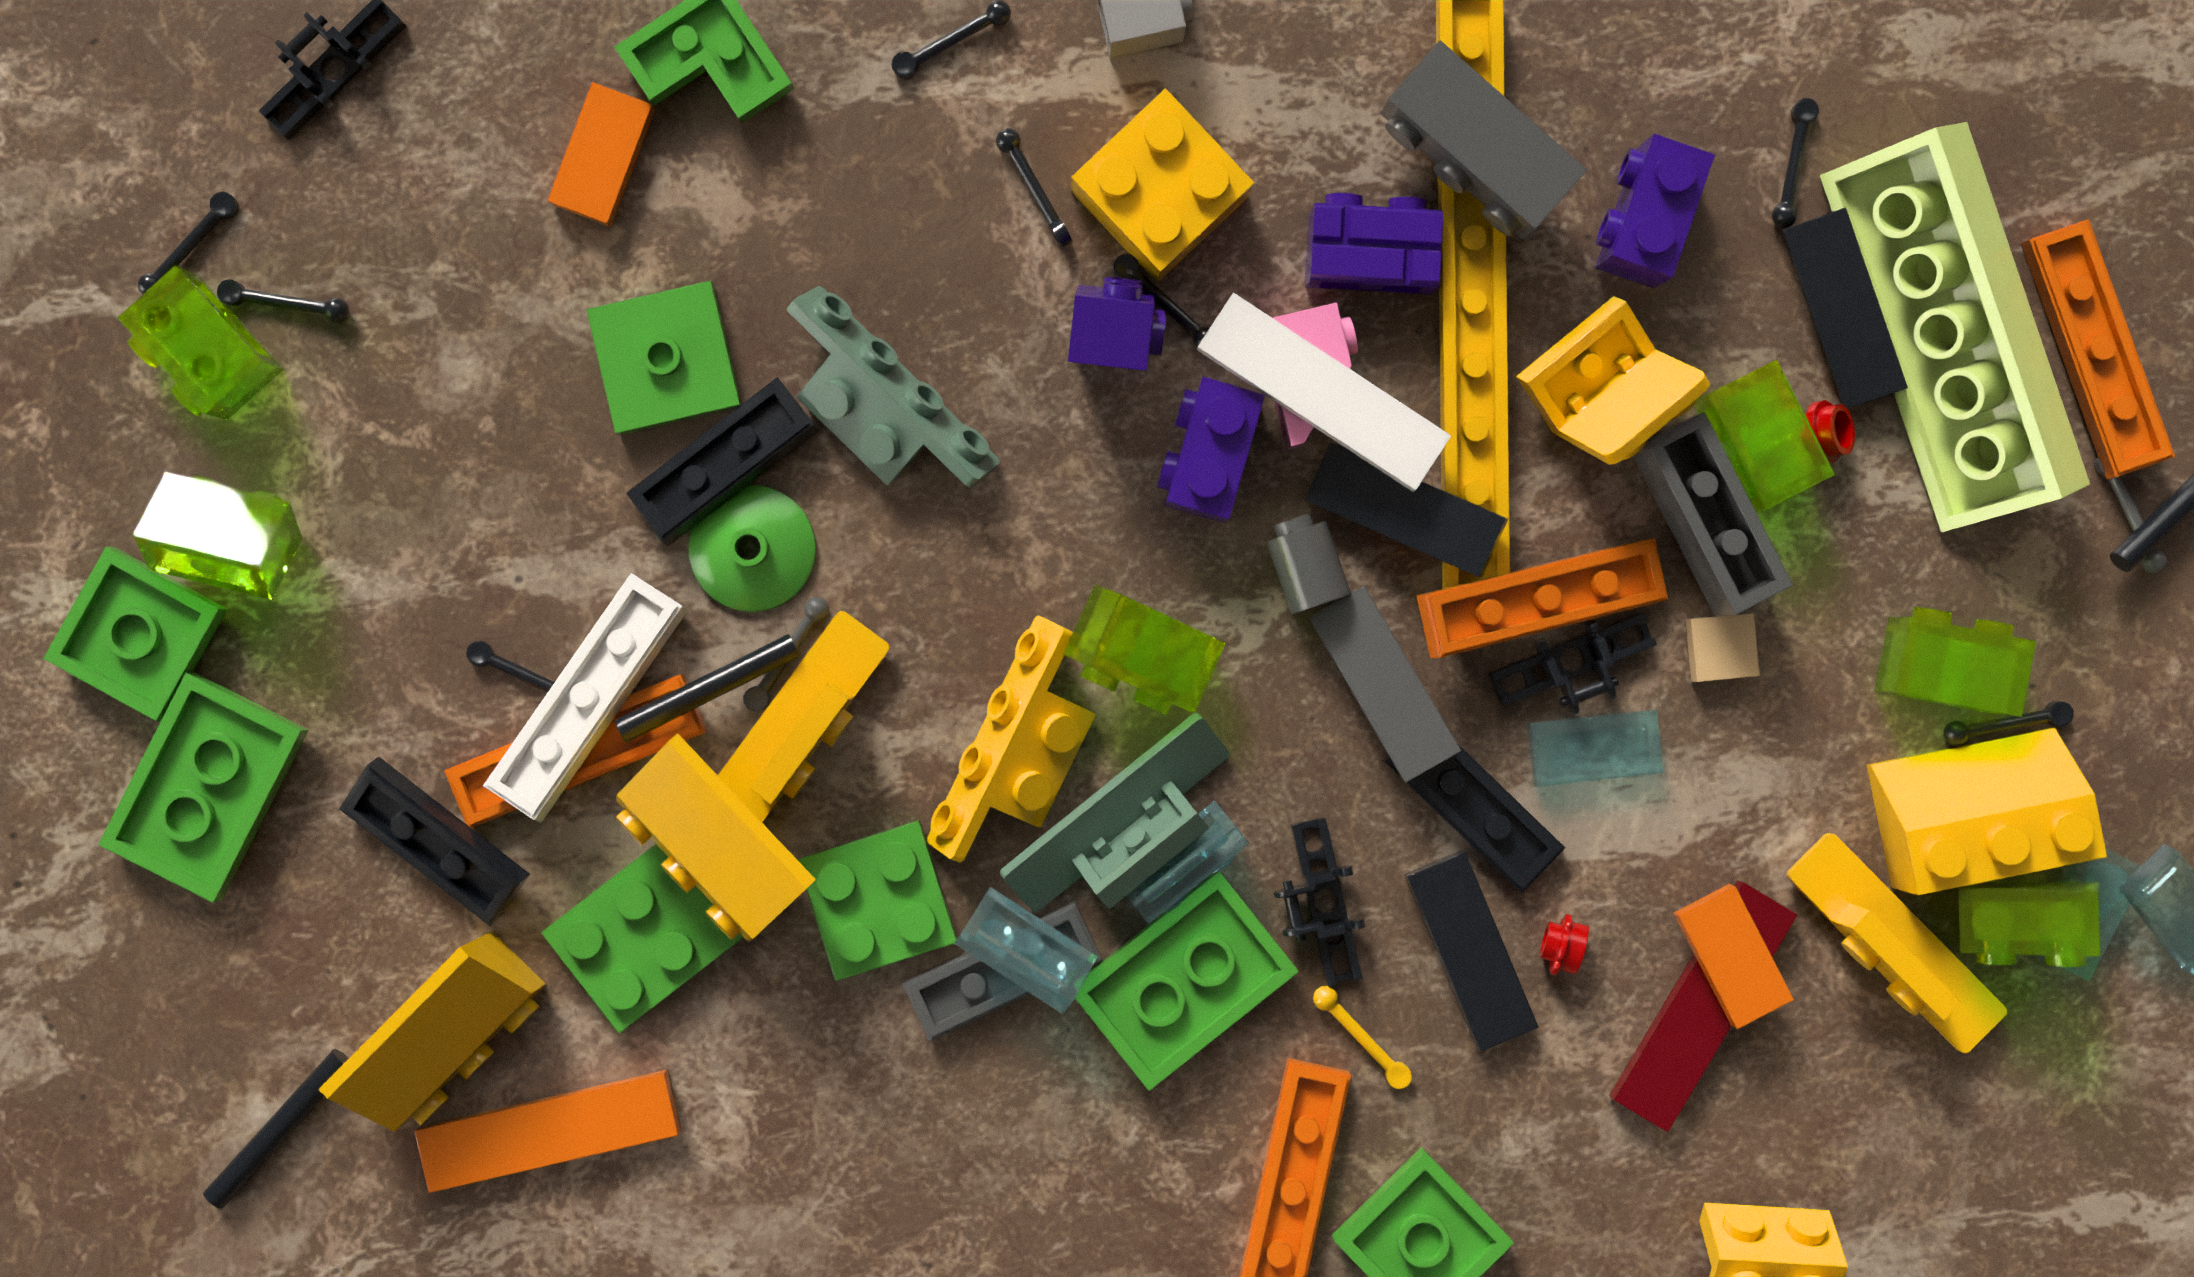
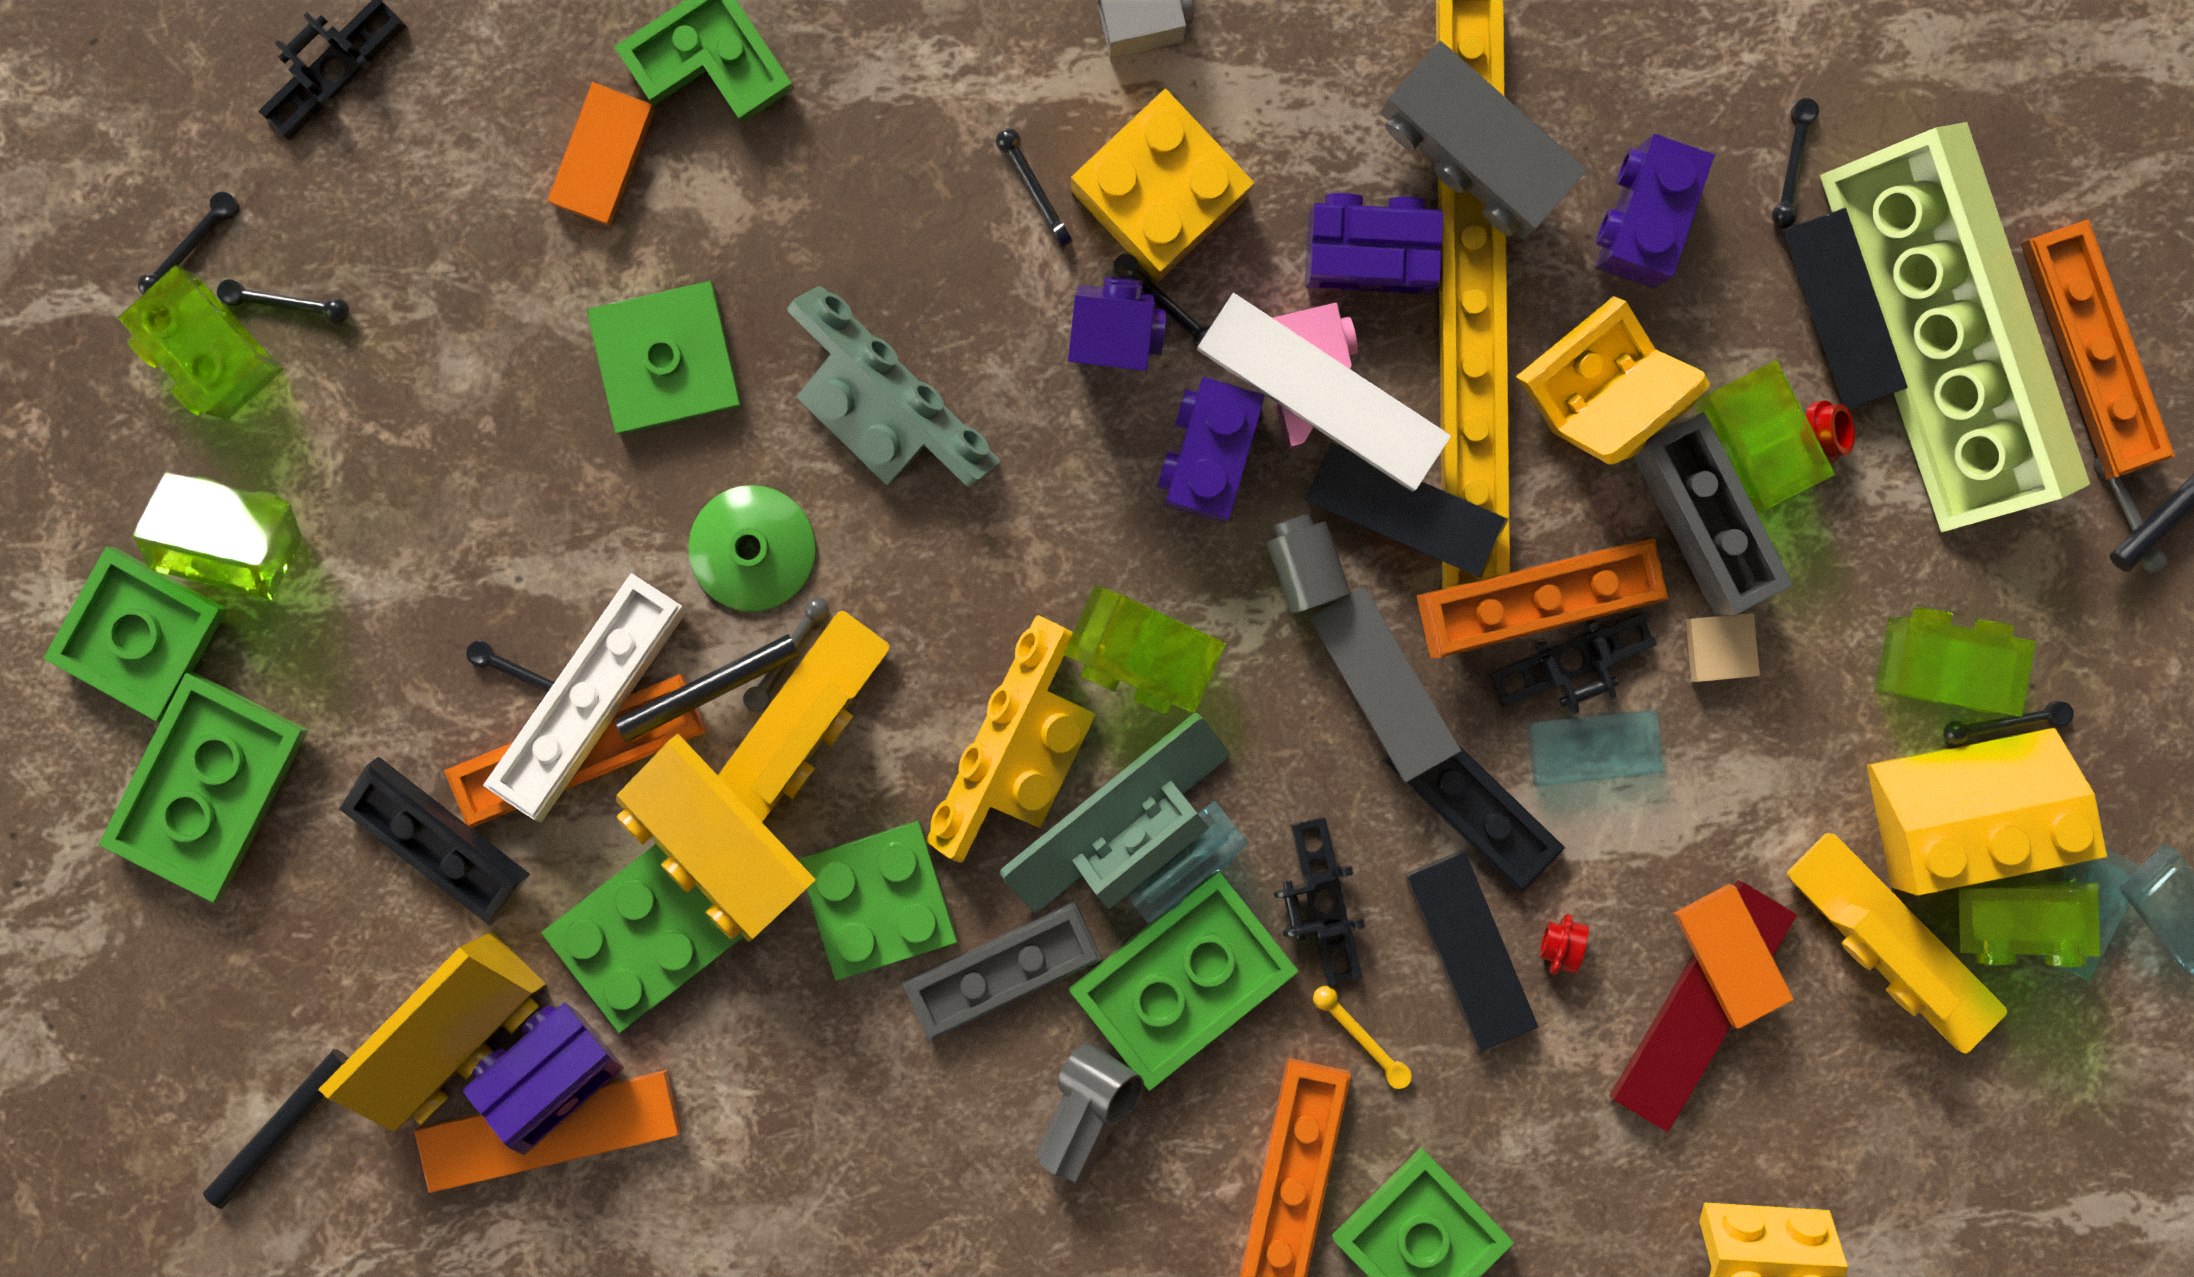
black tile [626,377,819,546] -> none
black hinge [891,0,1011,79] -> none
clear light blue plate [955,887,1097,1014] -> none
none -> dark purple brick [463,1002,624,1155]
none -> dark grey piece [1036,1042,1144,1183]

